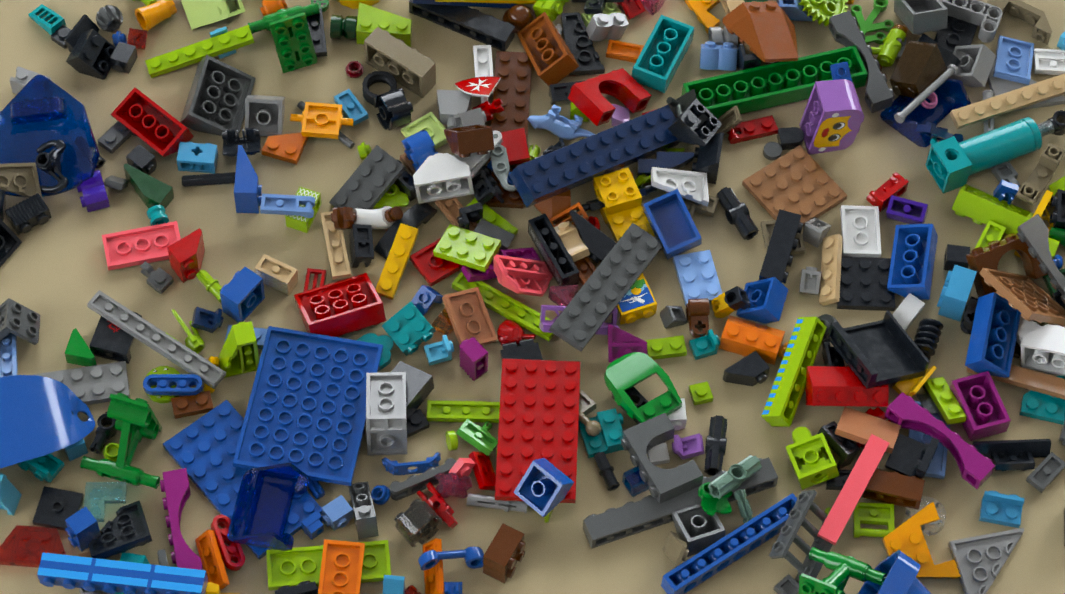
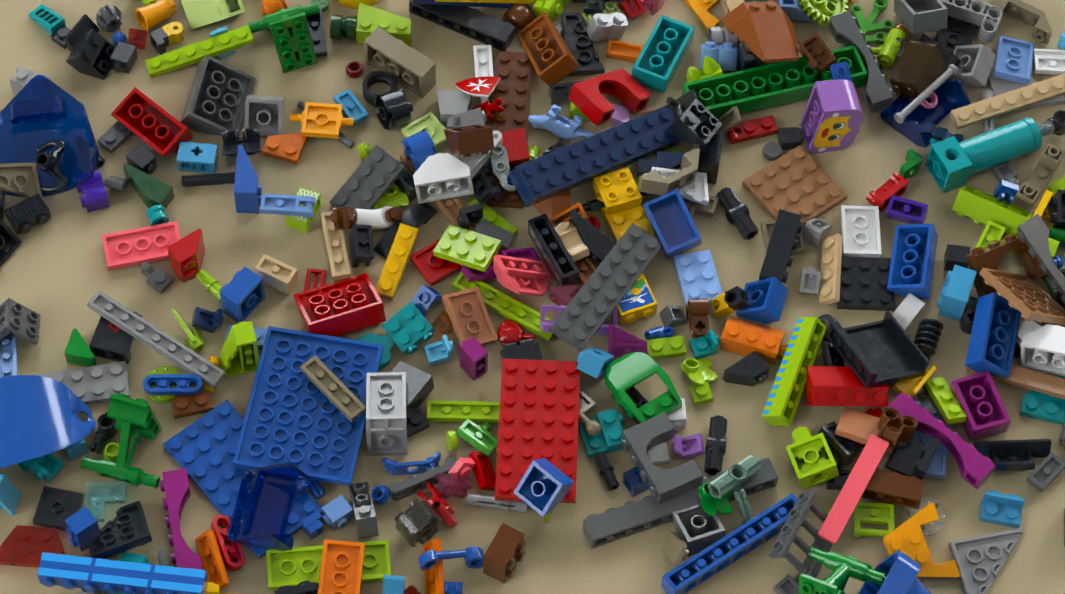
none -> leg [149,22,184,55]
none -> dark tan plate [300,355,366,423]
none -> dark azure brick [576,346,615,378]
none -> dark tan slope [638,148,700,196]
none -> blue arm [644,326,674,340]
none -> lime plate [681,358,718,385]
none -> lime tile [686,56,724,82]
none -> reddish brown bracket [796,32,838,74]
none -> reddish brown piece [877,407,918,447]
none -> green bracket [899,148,923,179]

